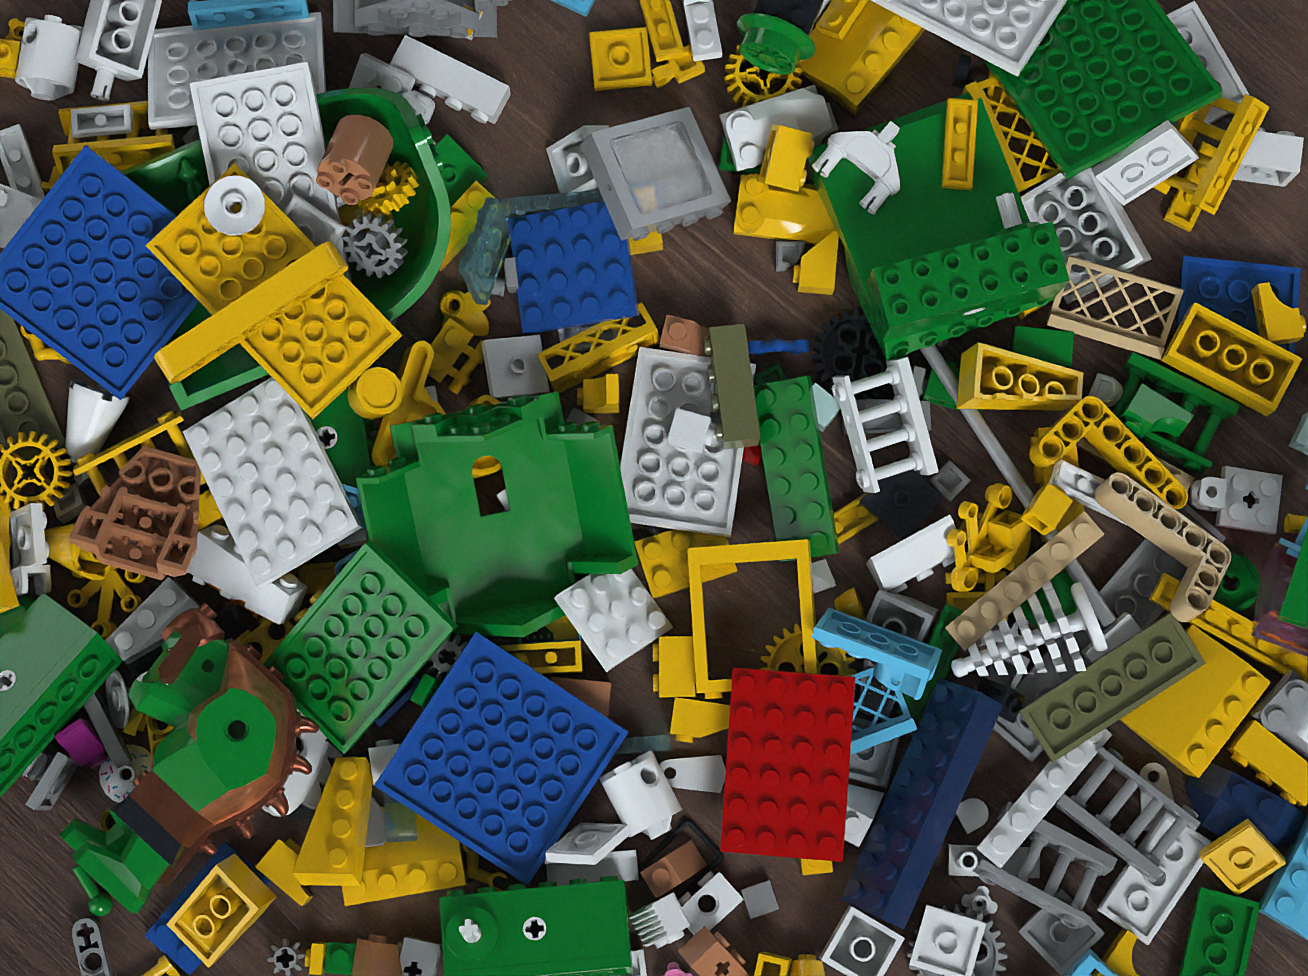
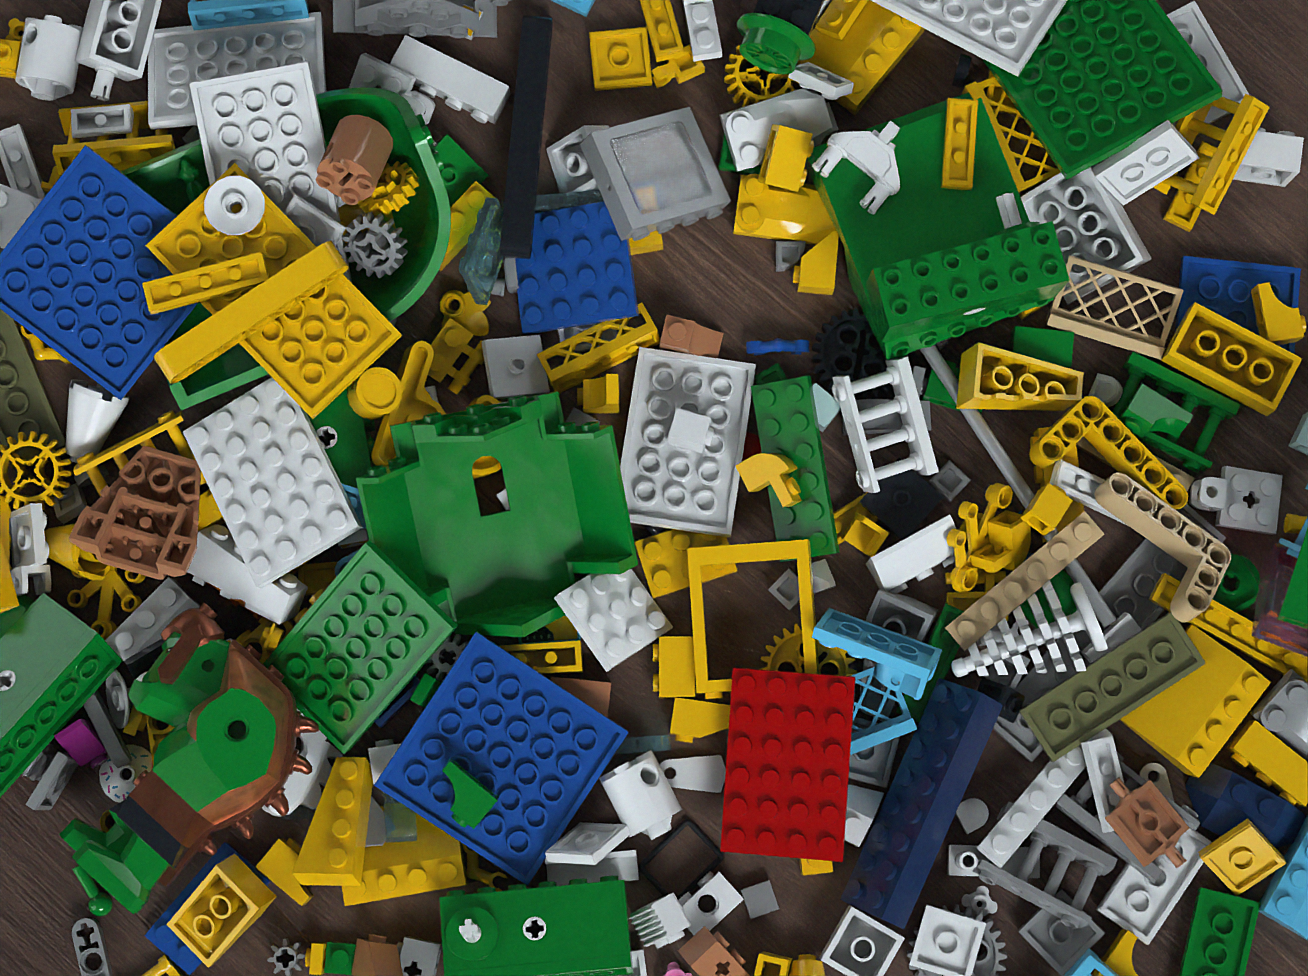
nougat slope [640,840,707,899] -> none
olive brick [703,324,760,450] -> none
yellow bar [834,587,866,621] -> none
none -> yellow plate [142,252,269,315]
none -> yellow plate [259,623,284,652]
none -> green arch [442,758,498,829]
none -> black beam [500,15,553,259]
none -> yellow brick [735,453,802,507]
none -> light grey plate [768,569,800,611]
none -> white plate [788,62,854,100]
none -> yellow panel [841,513,889,557]
none -> white plate [1081,736,1124,833]
none -> nougat plate [1105,777,1189,868]

